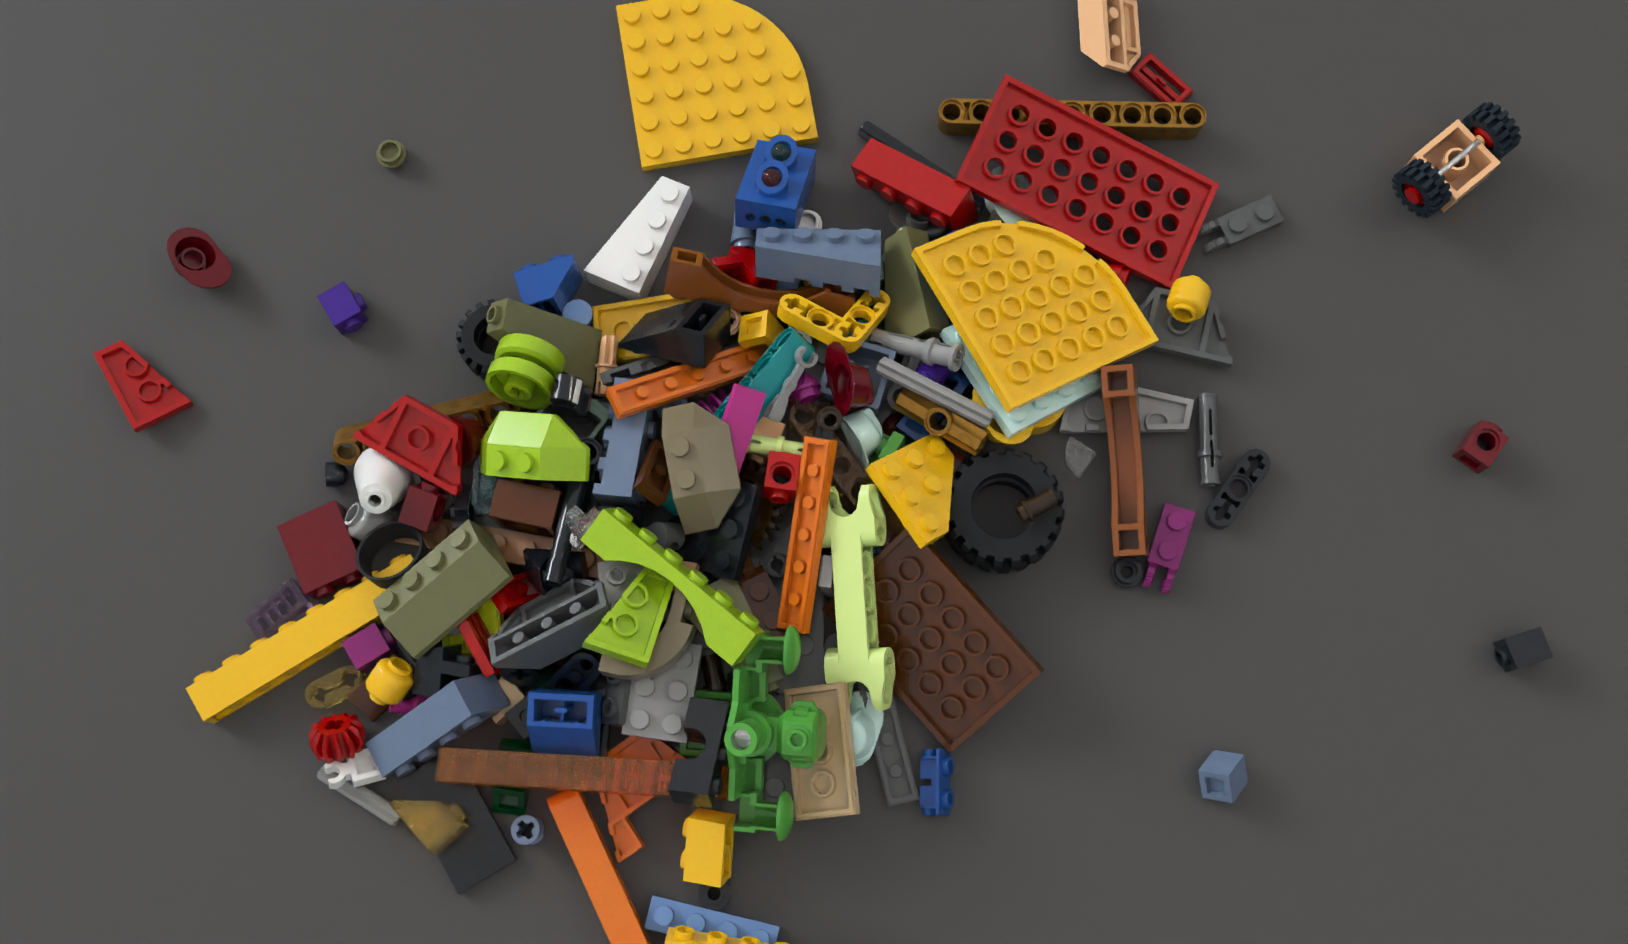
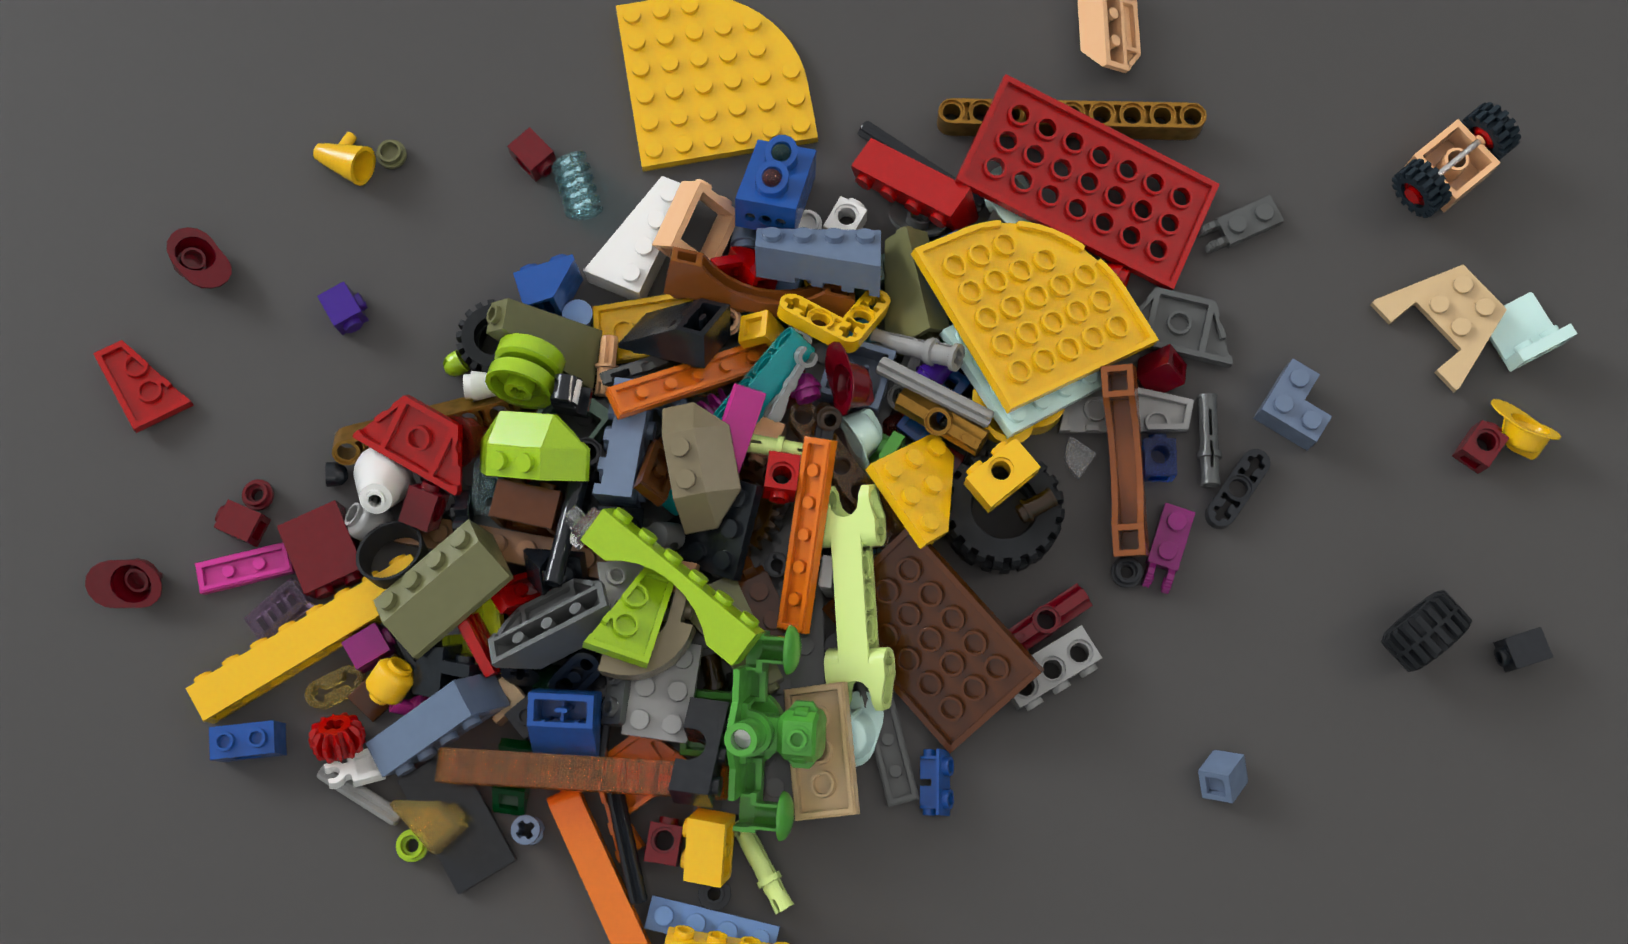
red tile [1128,52,1194,102] -> none
yellow head [1166,275,1211,323] -> none
none -> dark red piece [85,558,163,608]
none -> dark pink tile [195,542,295,595]
none -> blue brick [209,720,287,762]
none -> dark red brick [214,499,271,547]
none -> dark red plate [242,479,274,511]
none -> yellow piece [313,132,376,186]
none -> lime plate [396,829,429,862]
none -> lime hinge [443,350,470,377]
none -> white cone [463,371,496,402]
none -> dark red brick [507,127,558,182]
none -> clear light blue piece [551,151,603,220]
none -> black axle [603,773,647,905]
none -> dark red brick [643,816,684,866]
none -> light nougat window [652,179,735,260]
none -> yellowish green pin [734,820,794,914]
none -> white brick [823,196,867,230]
none -> yellow brick [964,438,1041,514]
none -> dark red piece [1008,583,1093,650]
none -> light grey brick [1011,625,1102,712]
none -> dark red panel [1137,344,1187,393]
none -> clear blue brick [1142,434,1177,482]
none -> sand blue brick [1253,358,1332,451]
none -> tan wing [1370,264,1507,393]
none -> black tyre [1381,590,1472,672]
none -> light aqua bracket [1489,292,1578,372]
none -> yellow piece [1491,399,1562,460]

